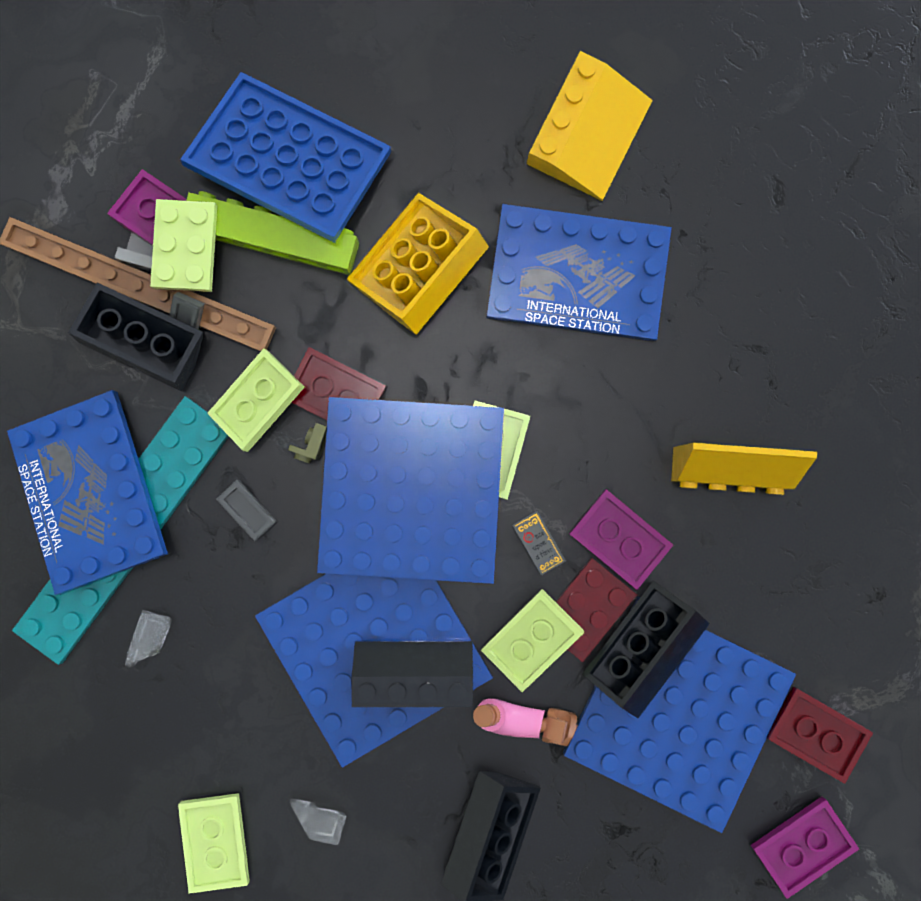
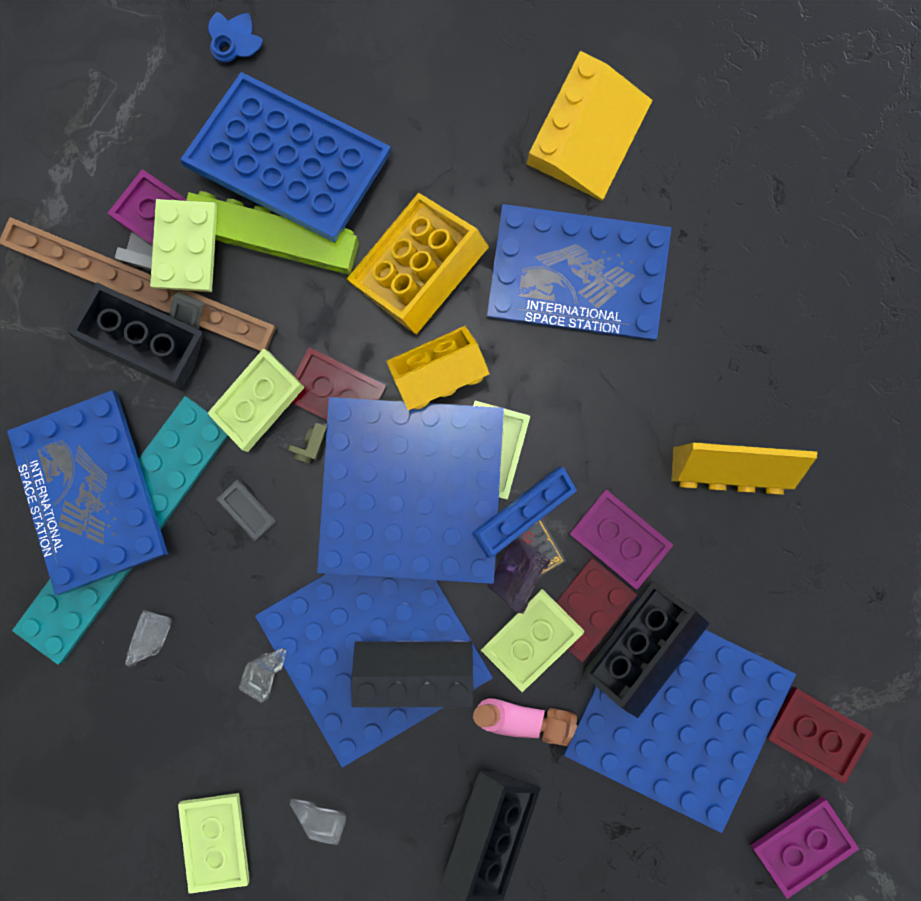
none -> blue plate [208,12,263,62]
none -> clear slope [239,648,286,703]
none -> yellow brick [386,326,490,411]
none -> blue tile [472,467,577,558]
none -> clear purple plate [488,538,551,614]

